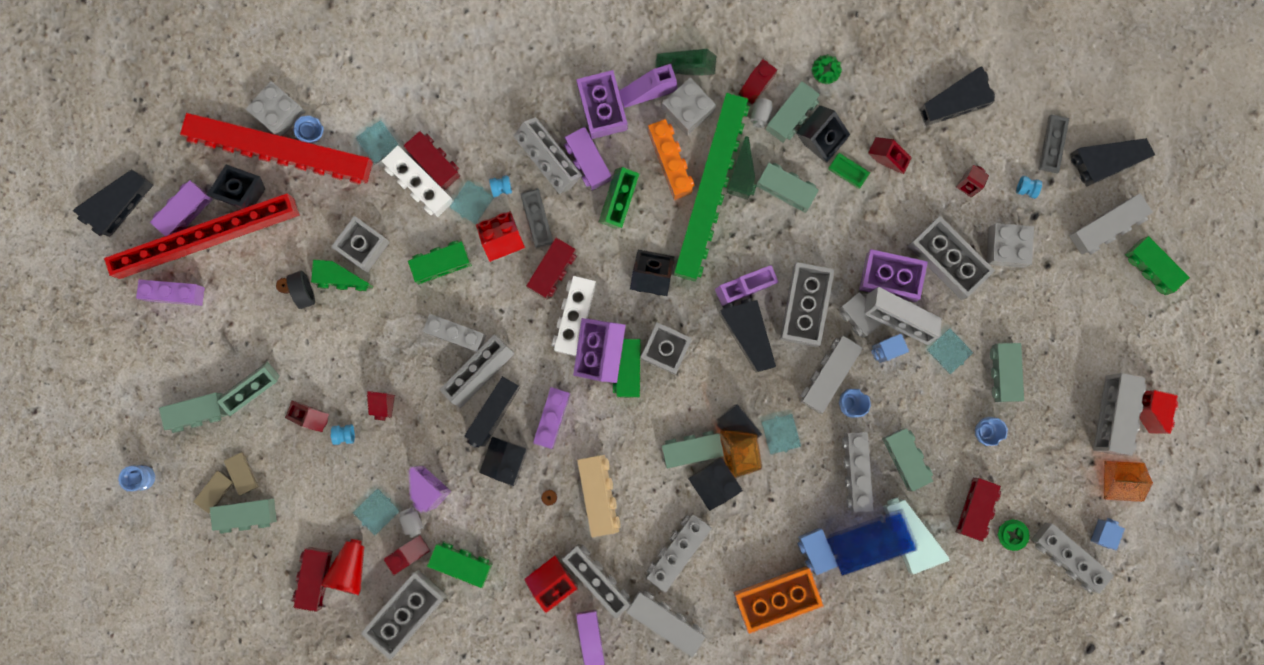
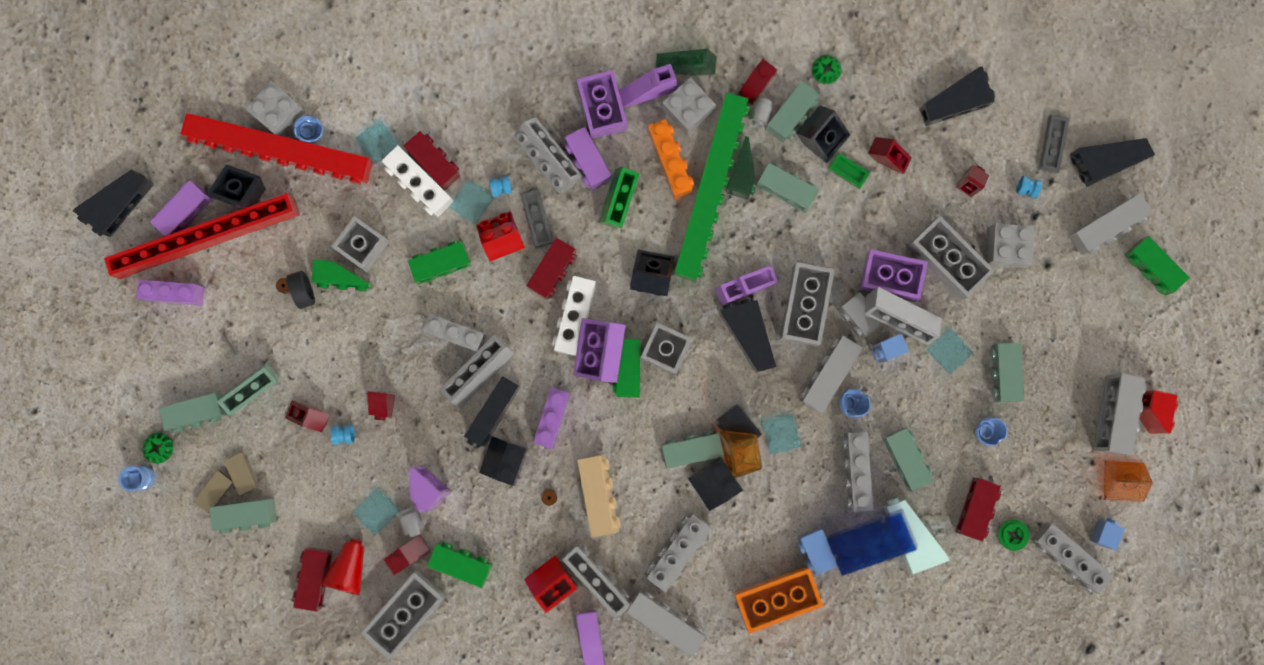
none -> green gear [141,433,173,464]

